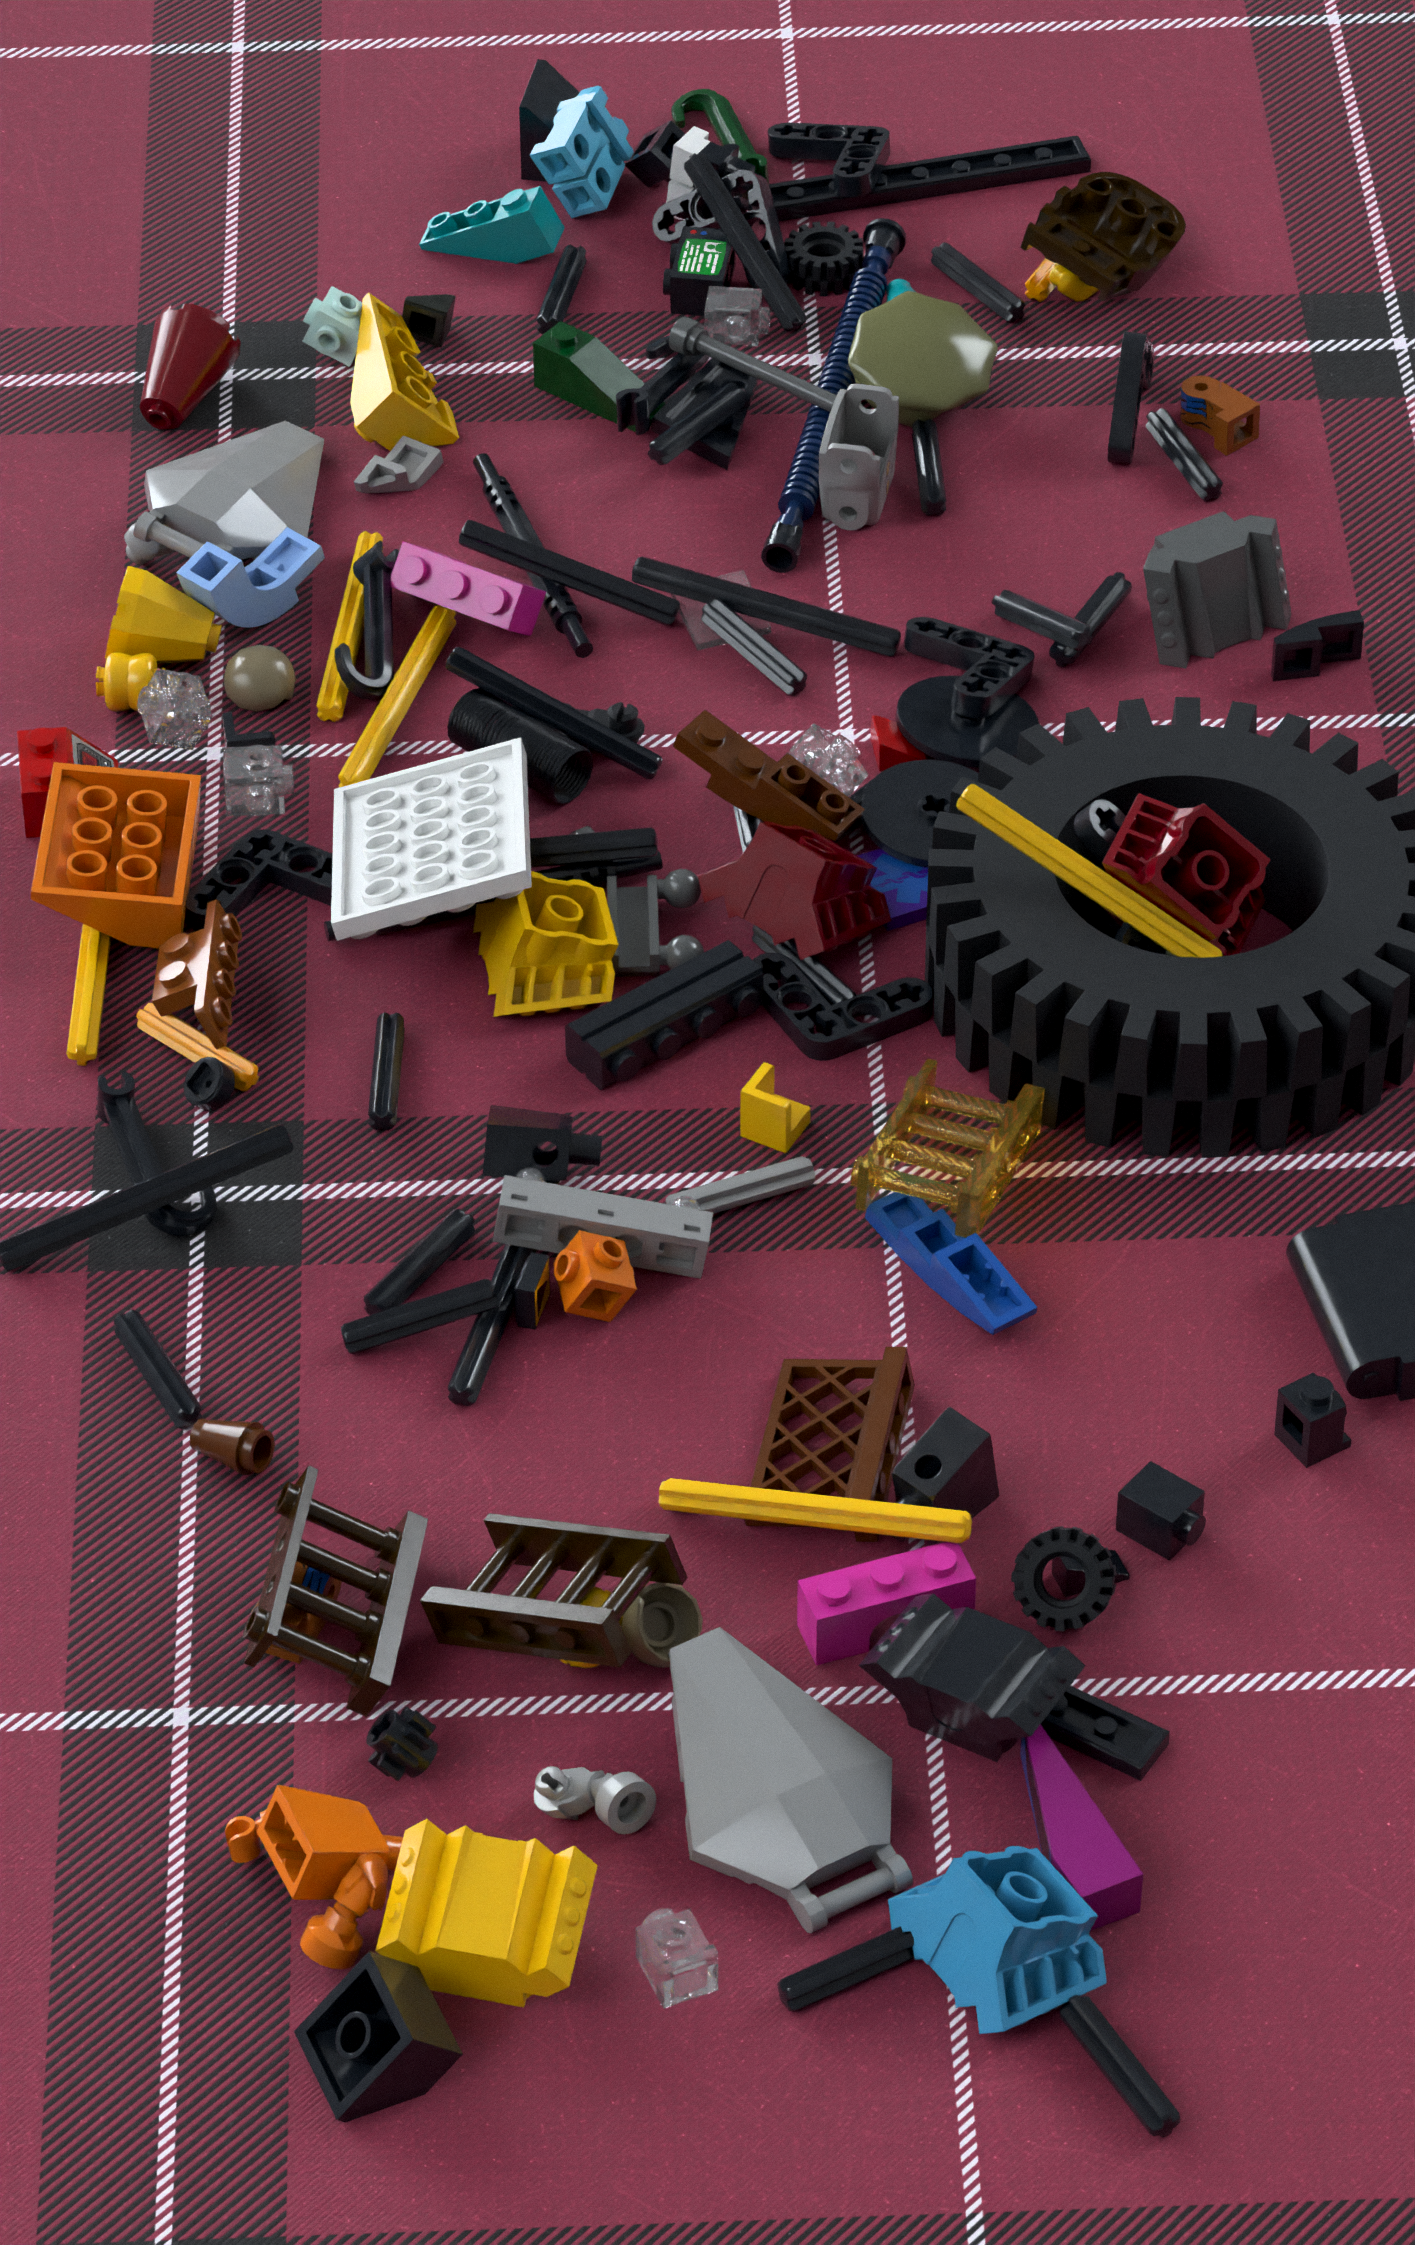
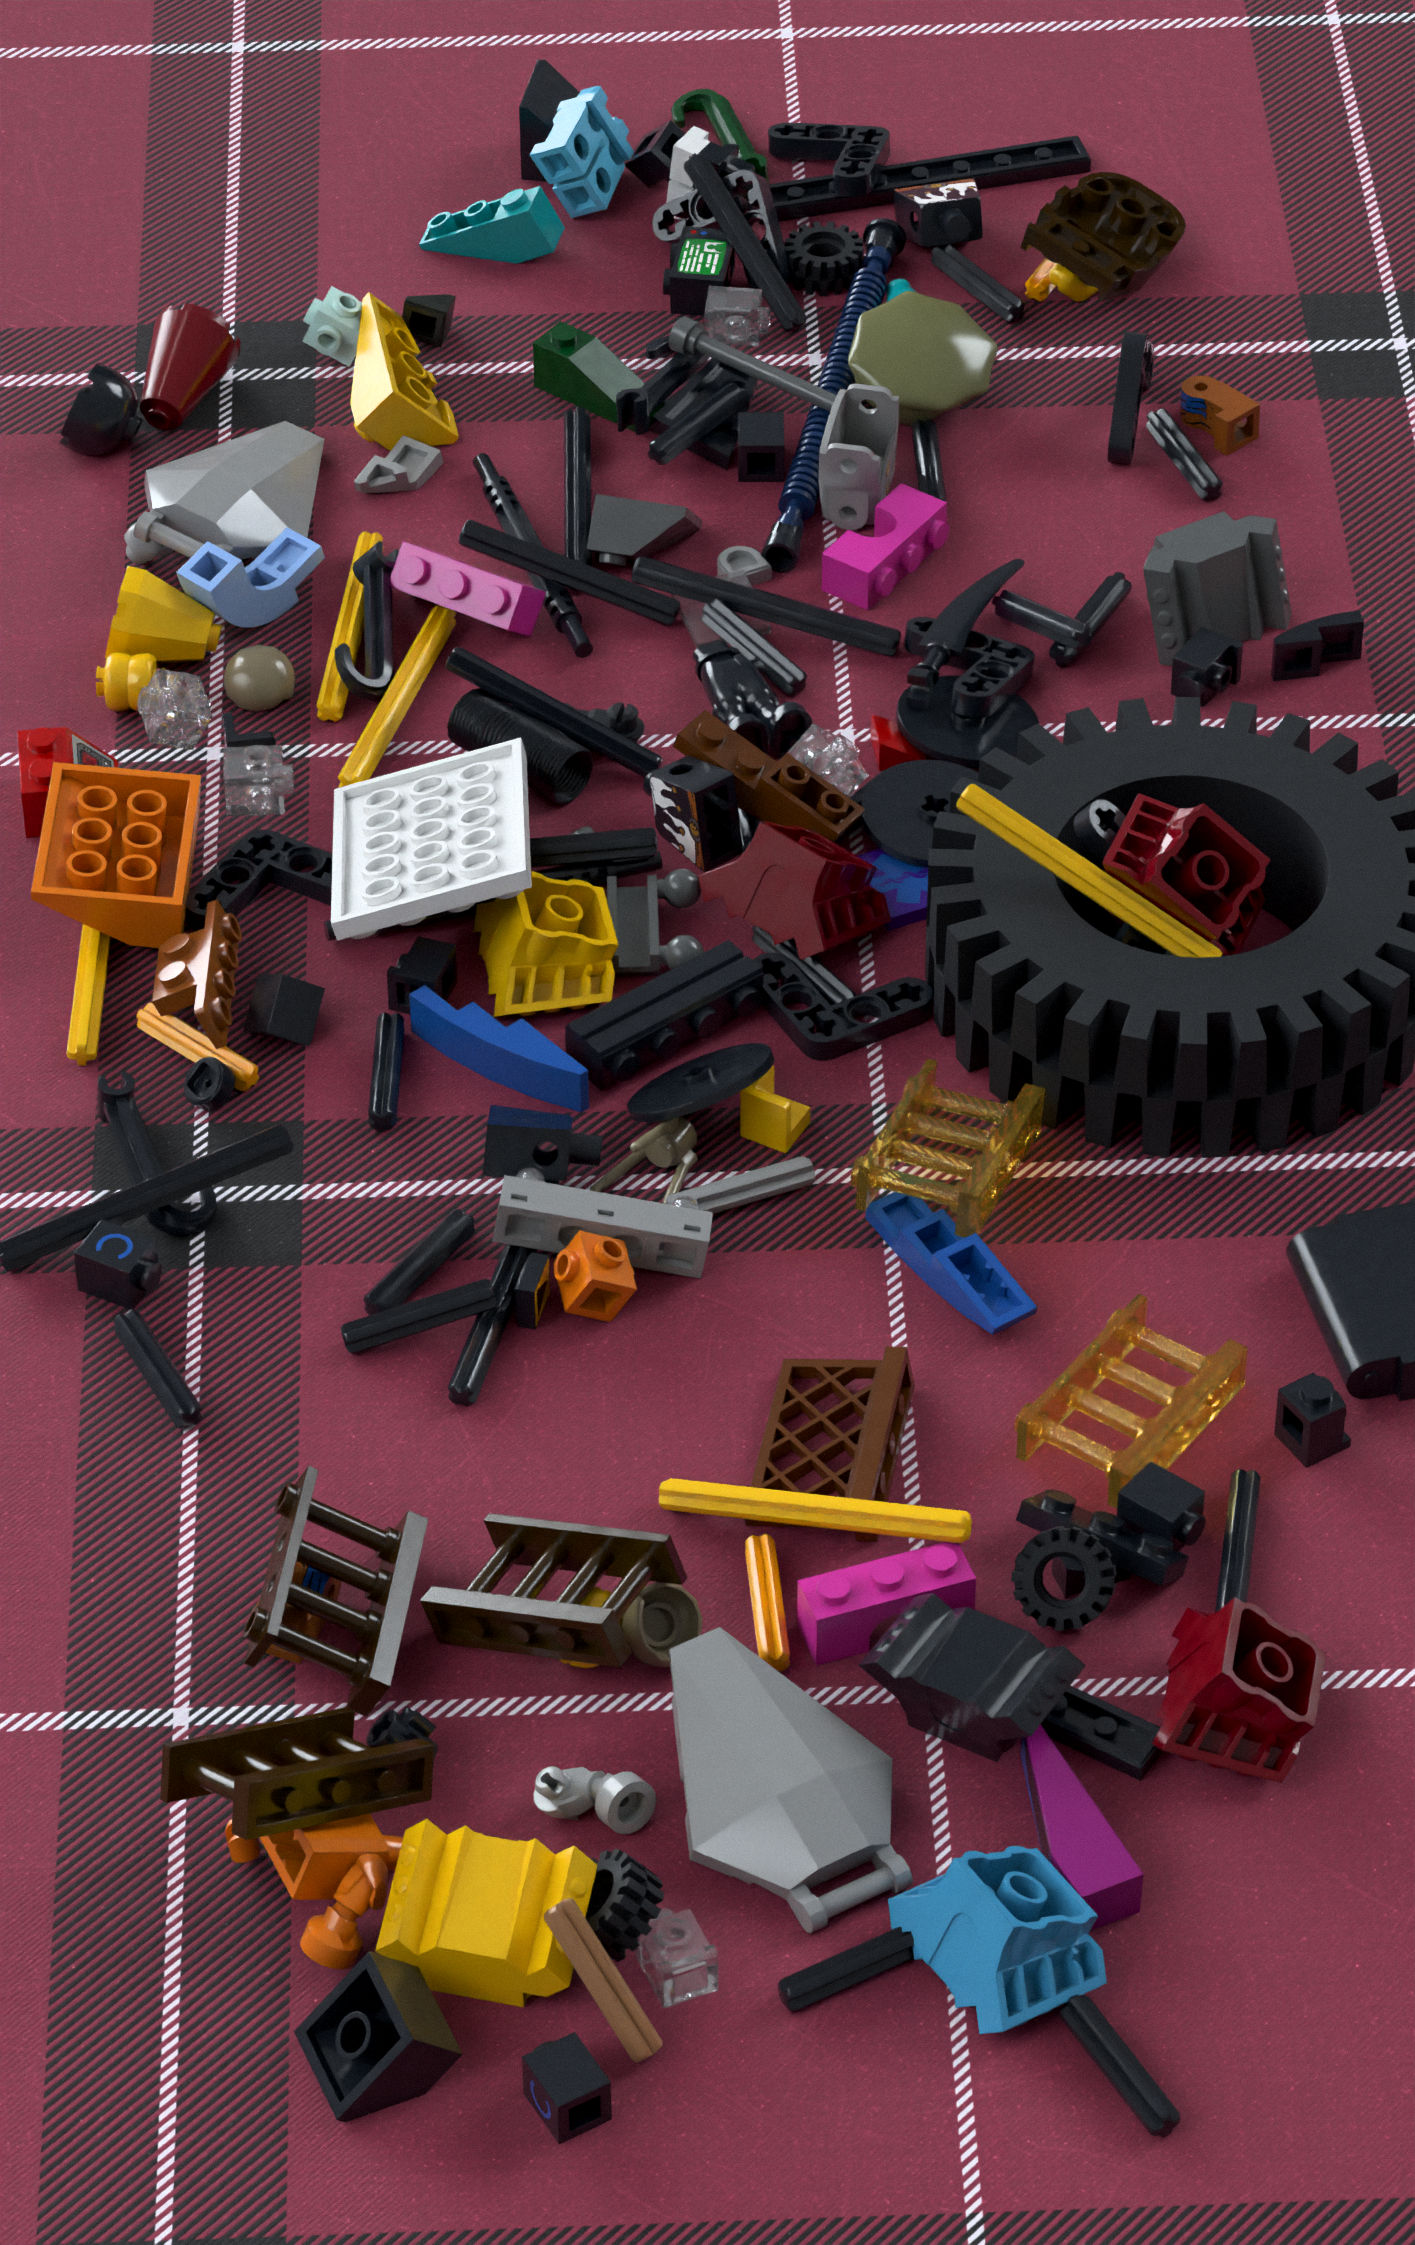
reddish brown cone [190,1419,275,1475] -> none
black axle [536,244,587,334] -> none
black torso [892,1406,1000,1542] -> none
none -> black cylinder [59,362,143,456]
none -> black brick [74,1219,162,1310]
none -> dark brown fence [160,1707,435,1840]
none -> black panel [244,974,325,1046]
none -> black brick [387,936,457,1014]
none -> blue slope [409,985,589,1112]
none -> black brick [522,2032,612,2144]
none -> medium nougat axle [544,1898,663,2063]
none -> black axle [564,406,592,591]
none -> black tyre [585,1849,664,1962]
none -> dark grey slope [587,494,702,567]
none -> dark tan plant [590,1116,698,1204]
none -> black piece [627,1043,775,1122]
none -> black torso [643,756,743,872]
none -> black piece [693,642,813,758]
none -> light grey tile [717,546,772,587]
none -> black brick [738,412,784,482]
none -> light orange axle [745,1534,790,1672]
none -> dark pink arch [822,483,949,610]
none -> black torso [893,179,983,247]
none -> black sword [906,559,1024,710]
none -> clear yellow fence [1014,1293,1248,1509]
none -> black plate [1016,1489,1189,1586]
none -> dark red slope [1151,1597,1326,1783]
none -> black brick [1171,627,1243,707]
none -> black axle [1215,1468,1261,1612]

